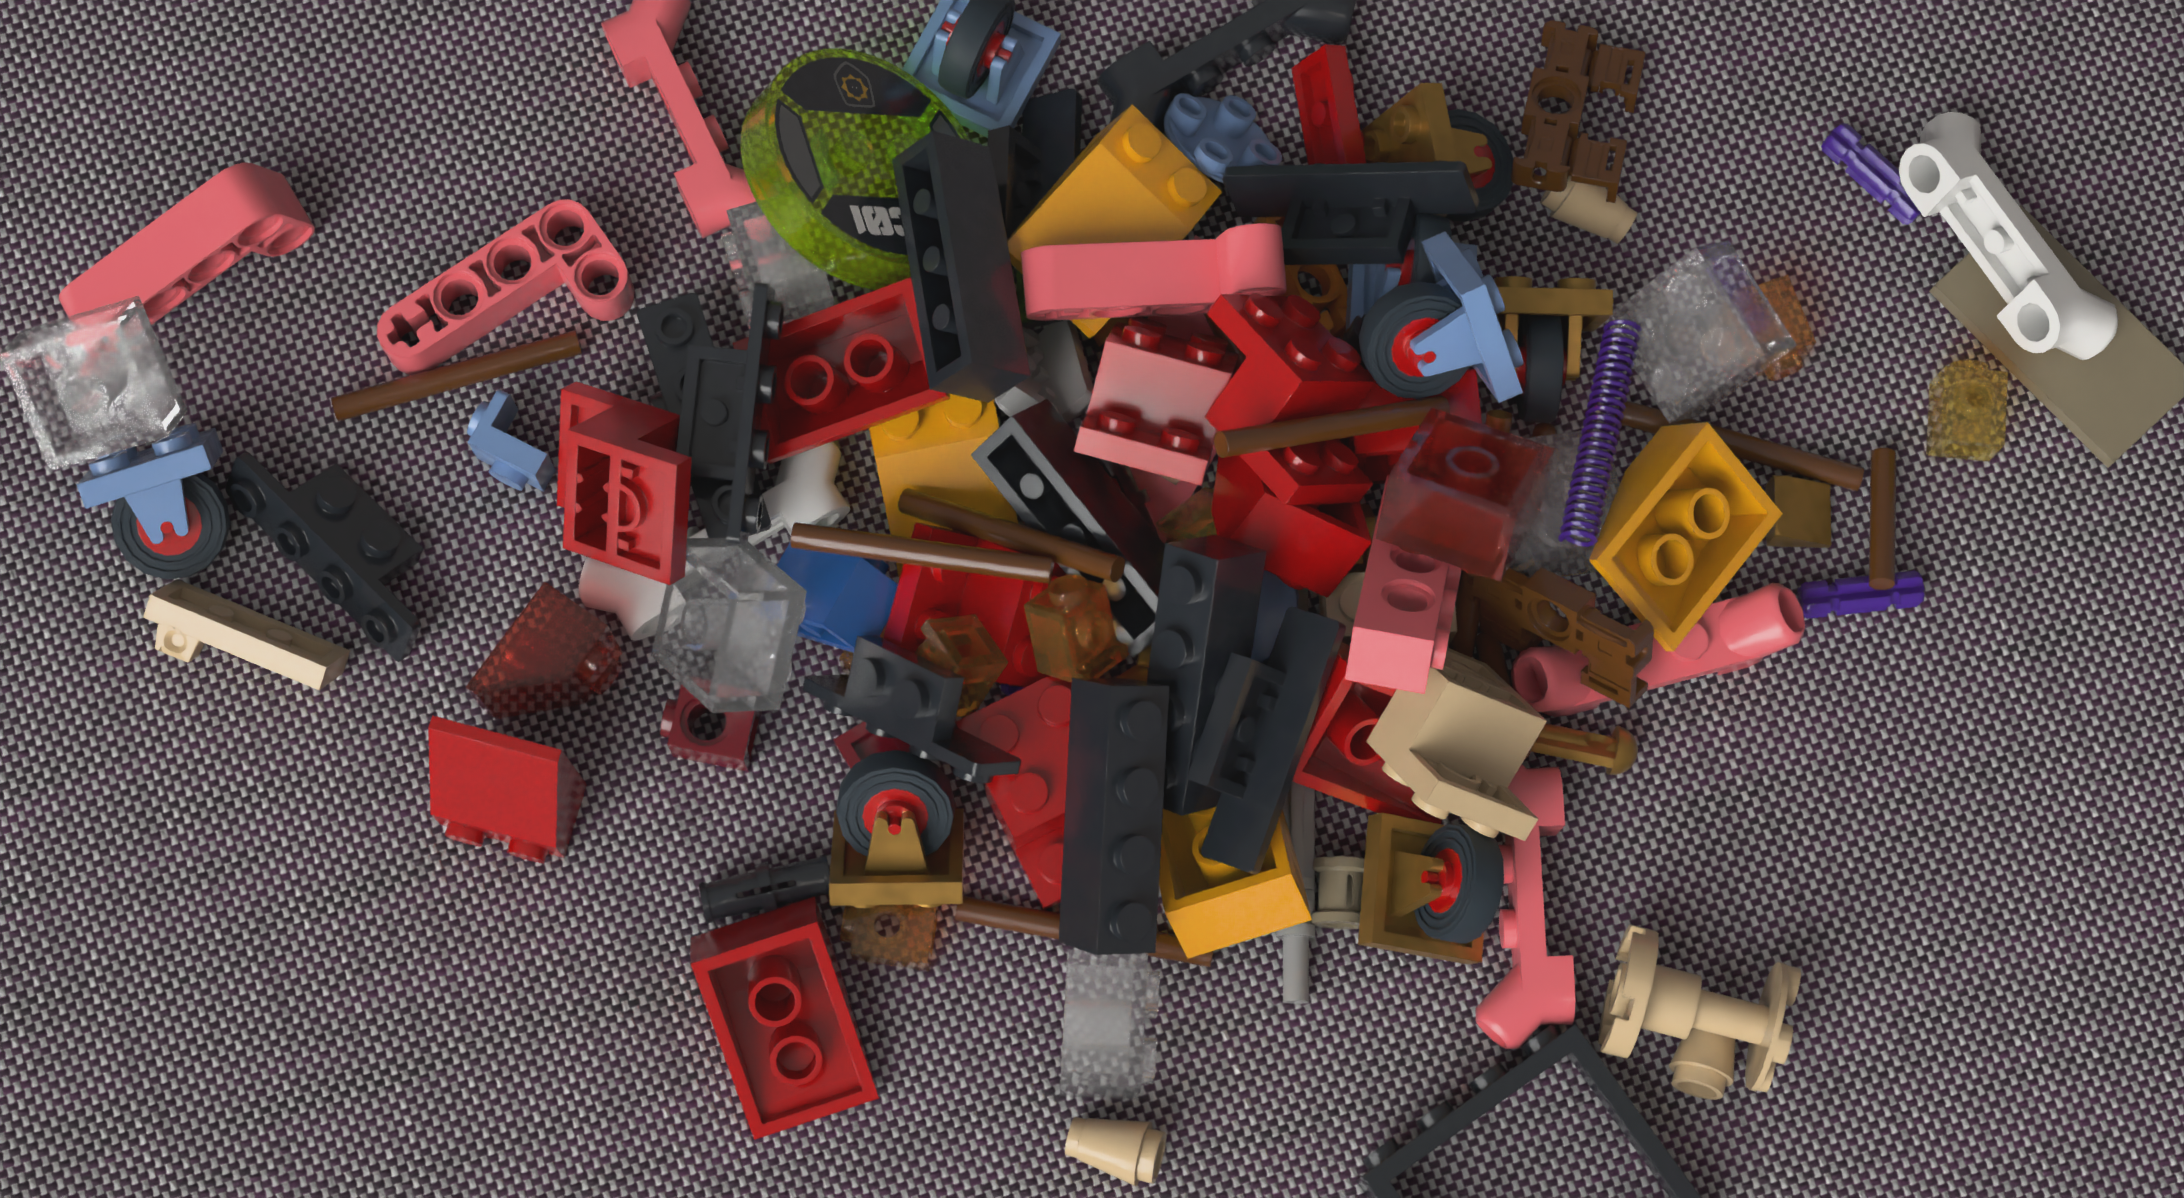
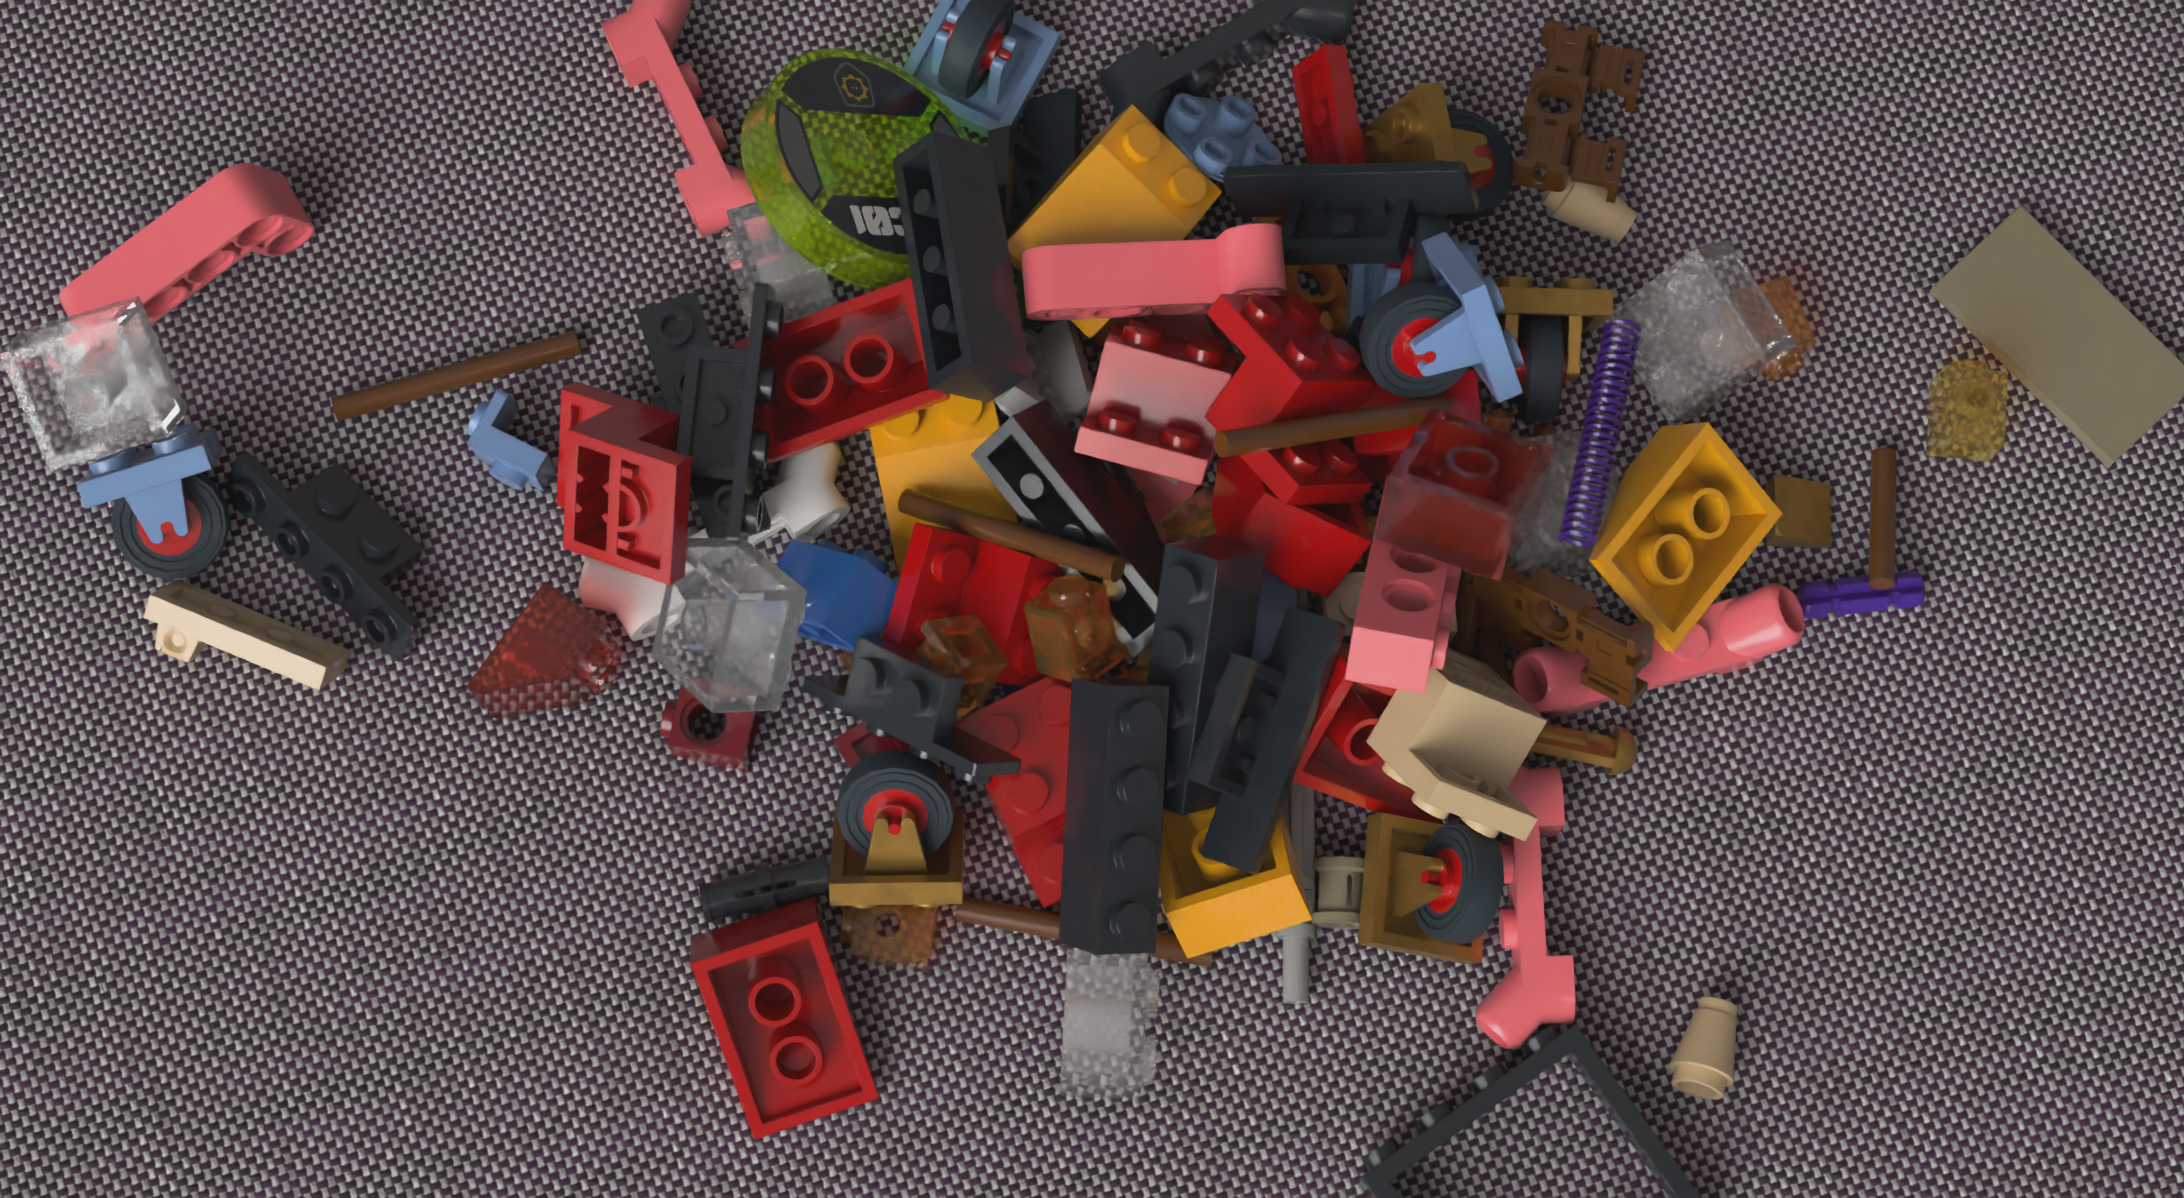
coral beam [377,199,634,375] -> none
red slope [428,715,587,863] -> none
reddish brown bar [790,522,1054,584] -> none
tan cone [1065,1117,1167,1186] -> none
tan piece [1599,924,1801,1093] -> none
reddish brown bar [1615,399,1865,491] -> none
dark purple axle [1821,123,1921,225] -> none
white plate [1899,112,2118,360] -> none

